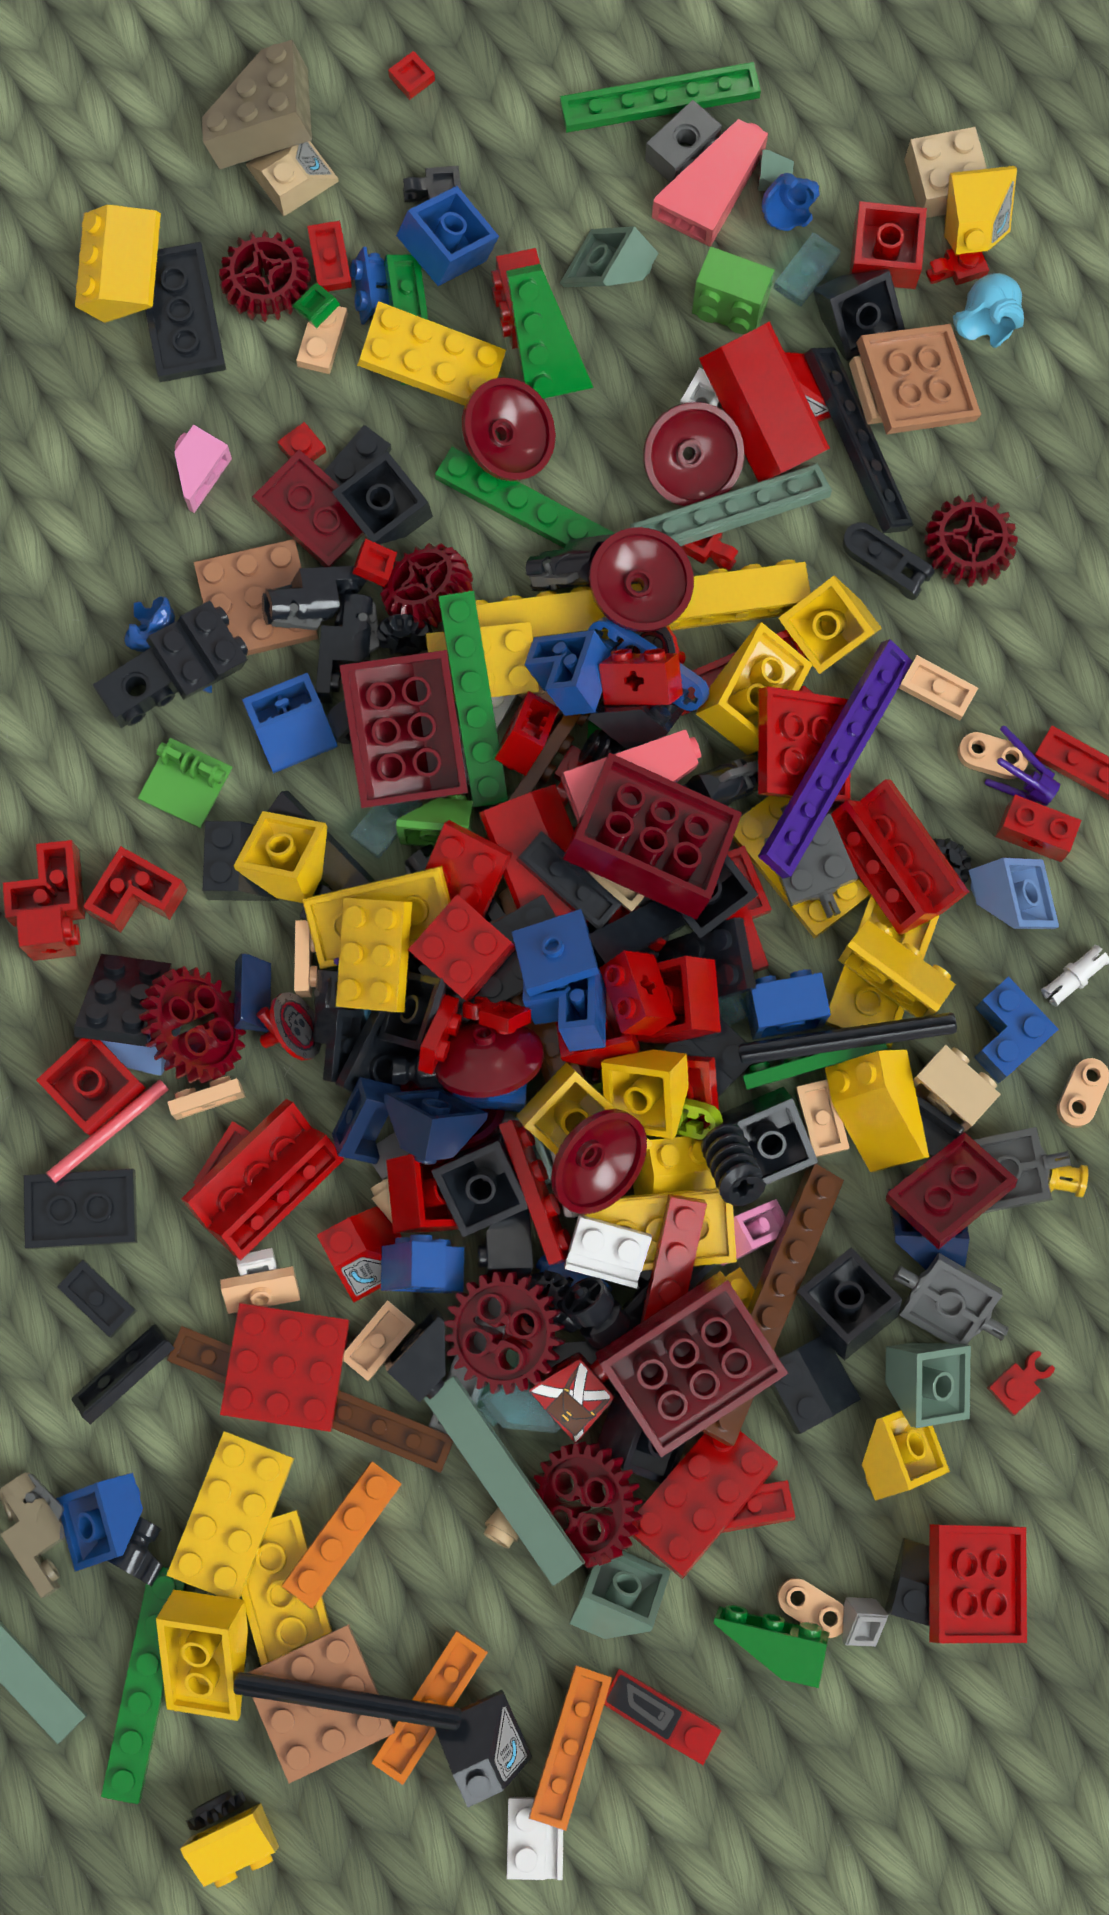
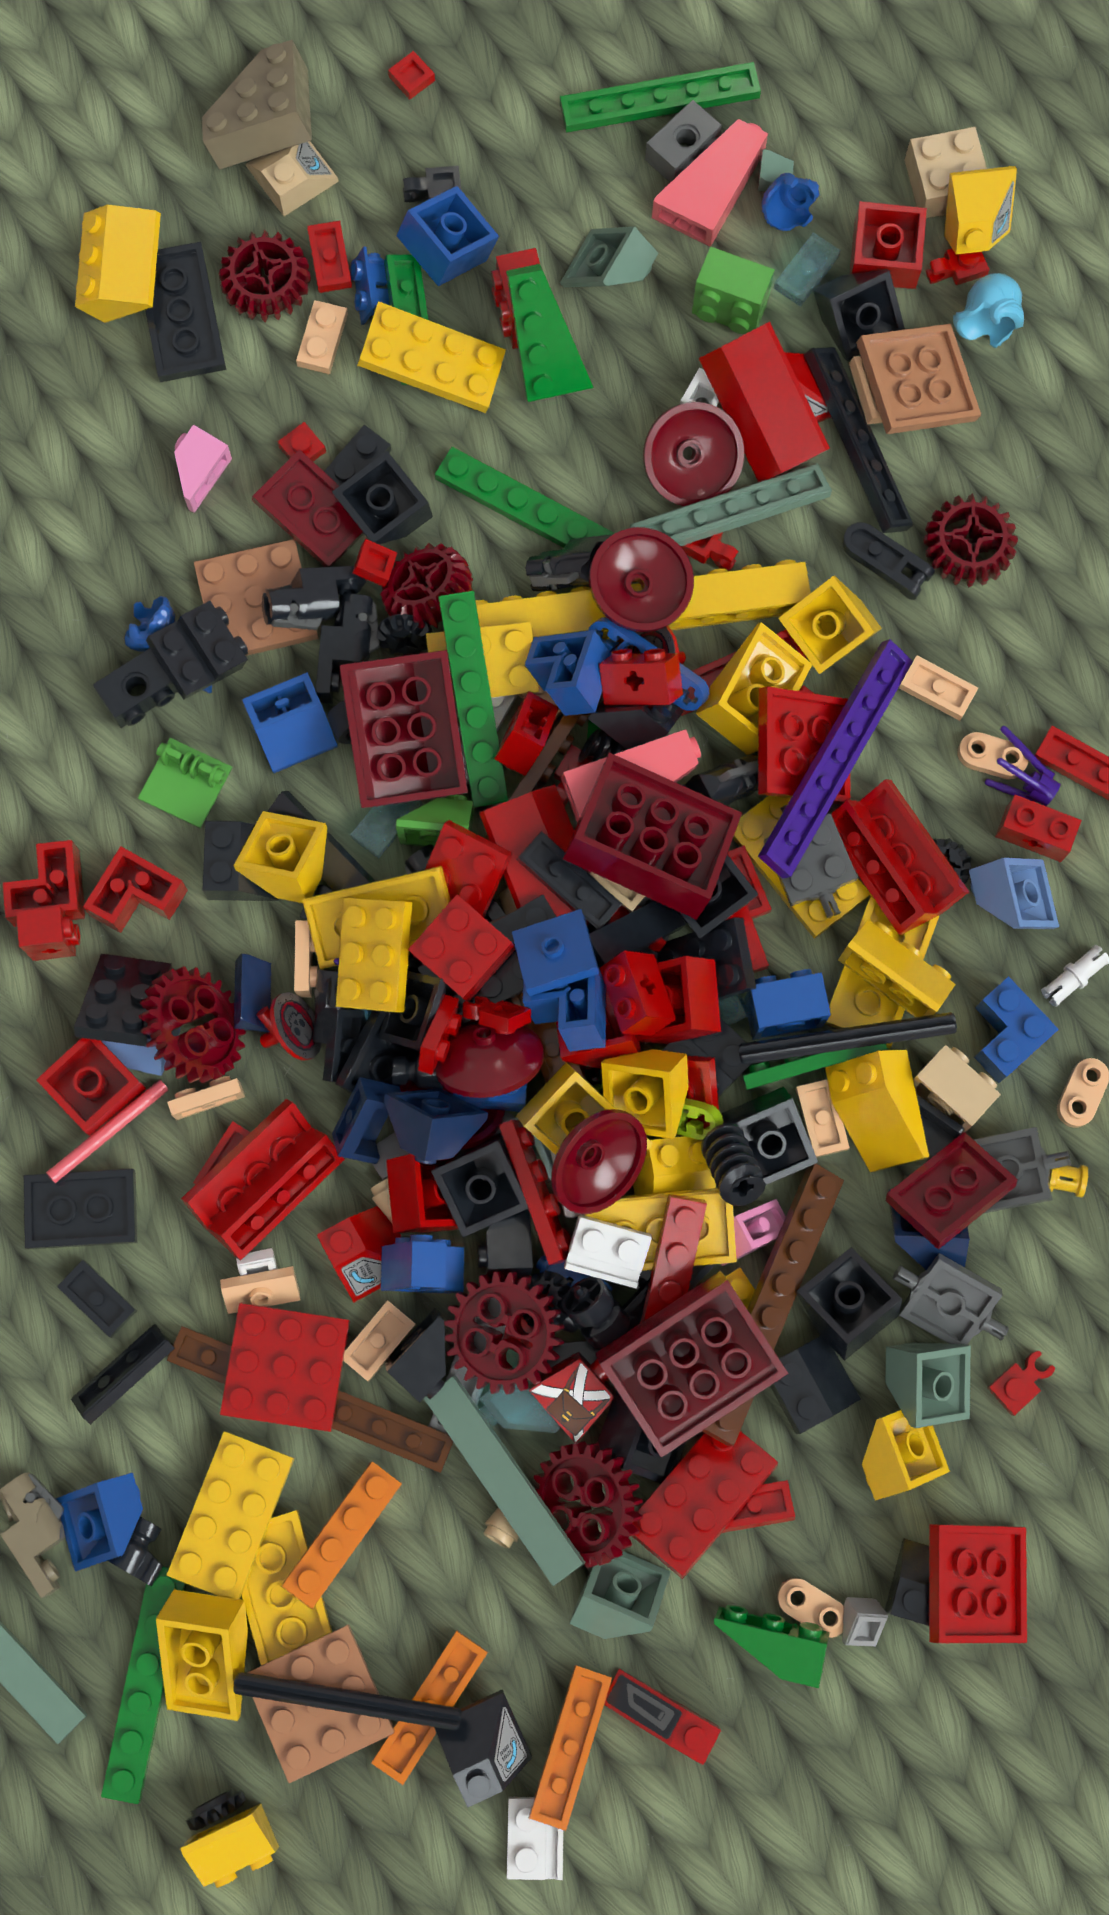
green tile [293,282,340,329] -> none
dark red dish [462,378,556,481] -> none

